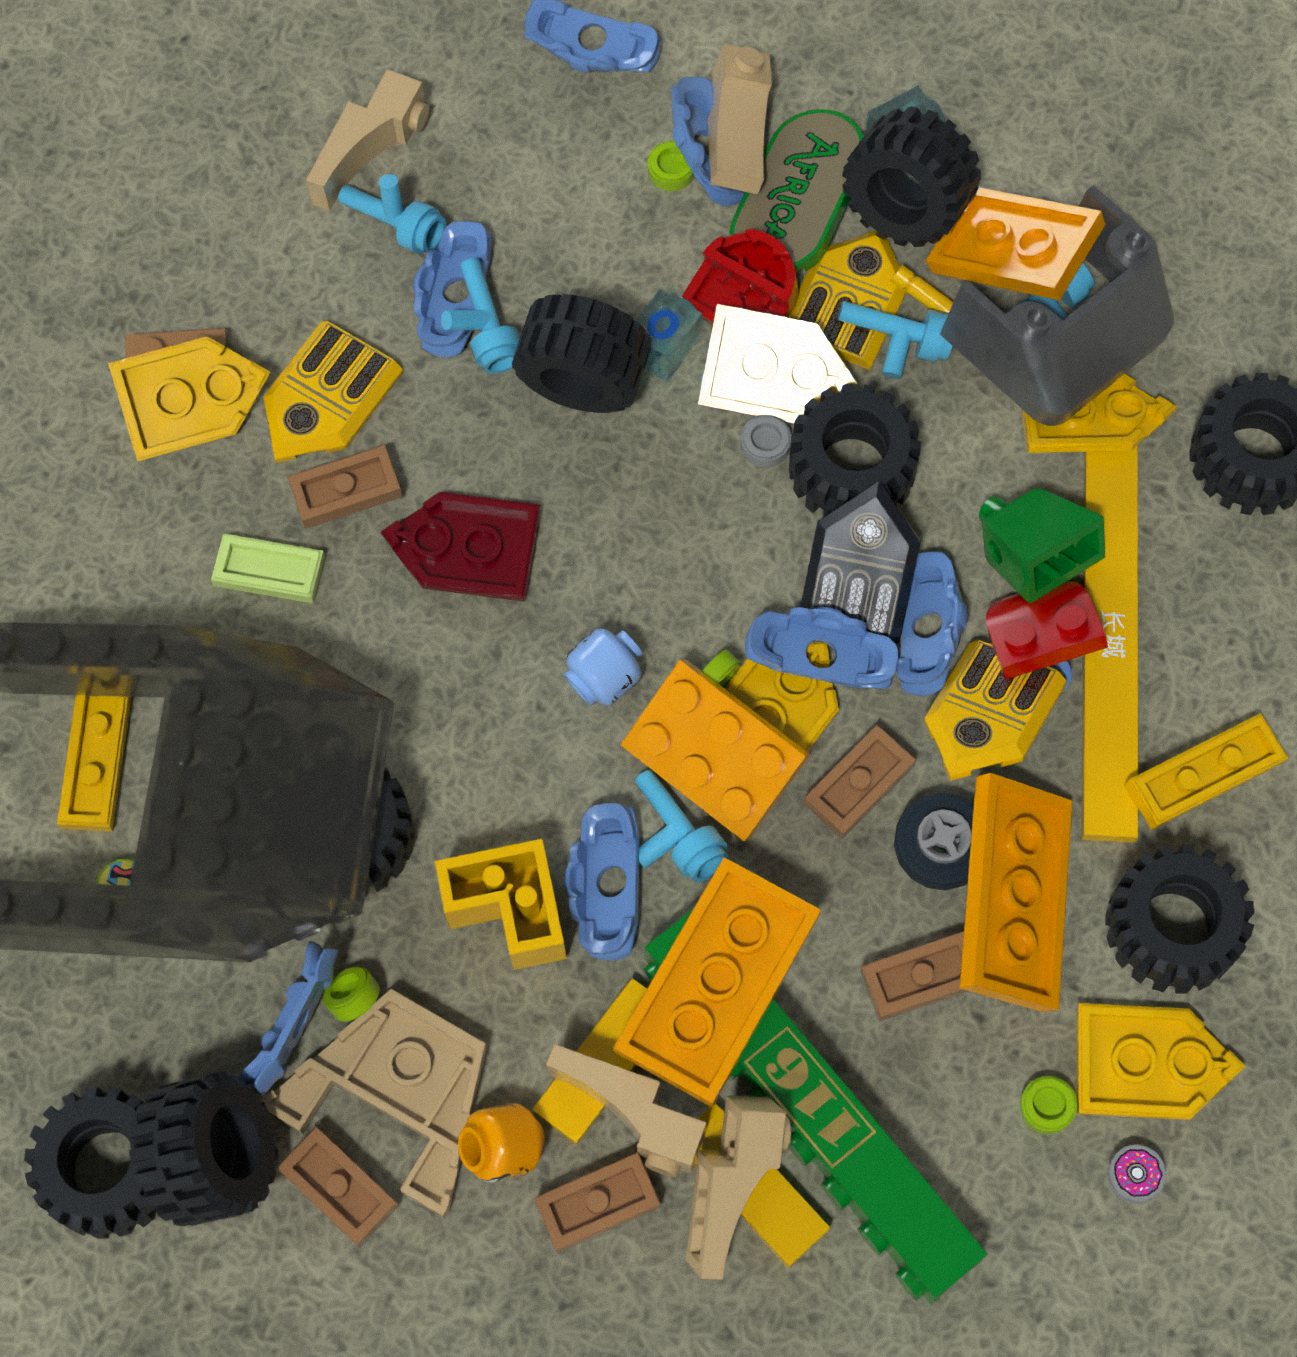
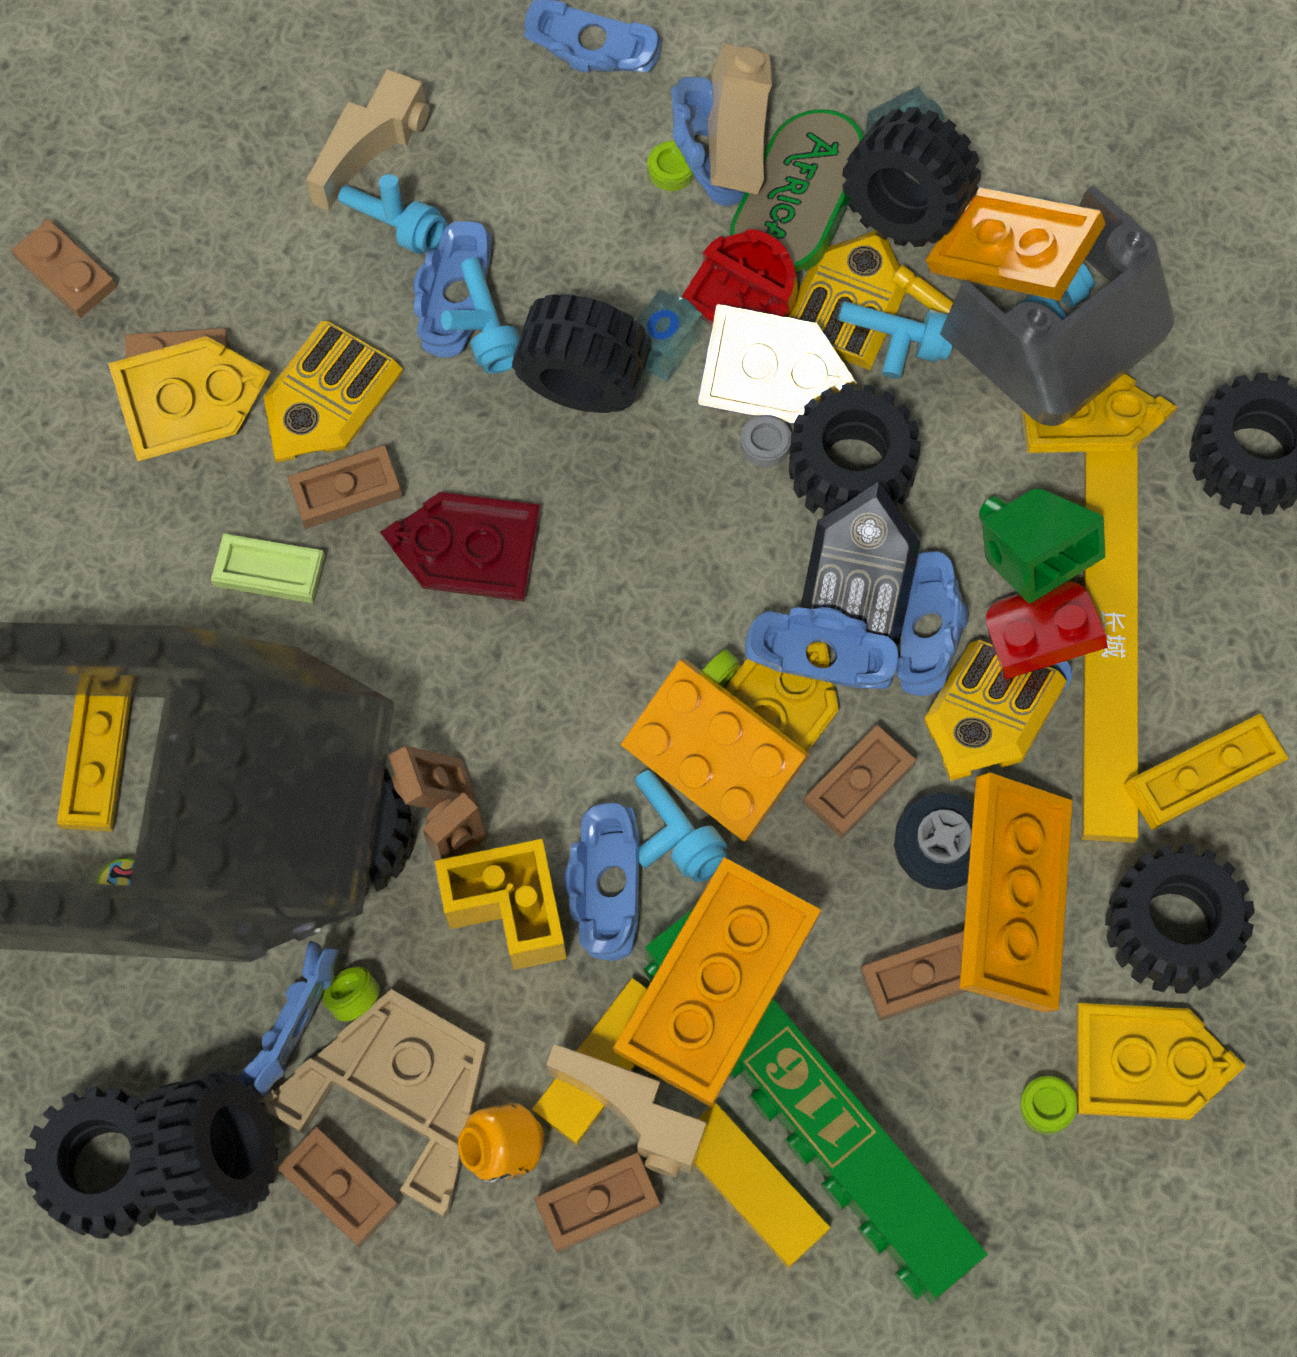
light blue head [563,628,643,706] -> none
tan slope [686,1095,791,1280] -> none
tile [1107,1145,1166,1204] -> none
none -> medium nougat plate [11,219,117,319]
none -> medium nougat plate [388,745,479,809]
none -> medium nougat plate [422,792,486,861]

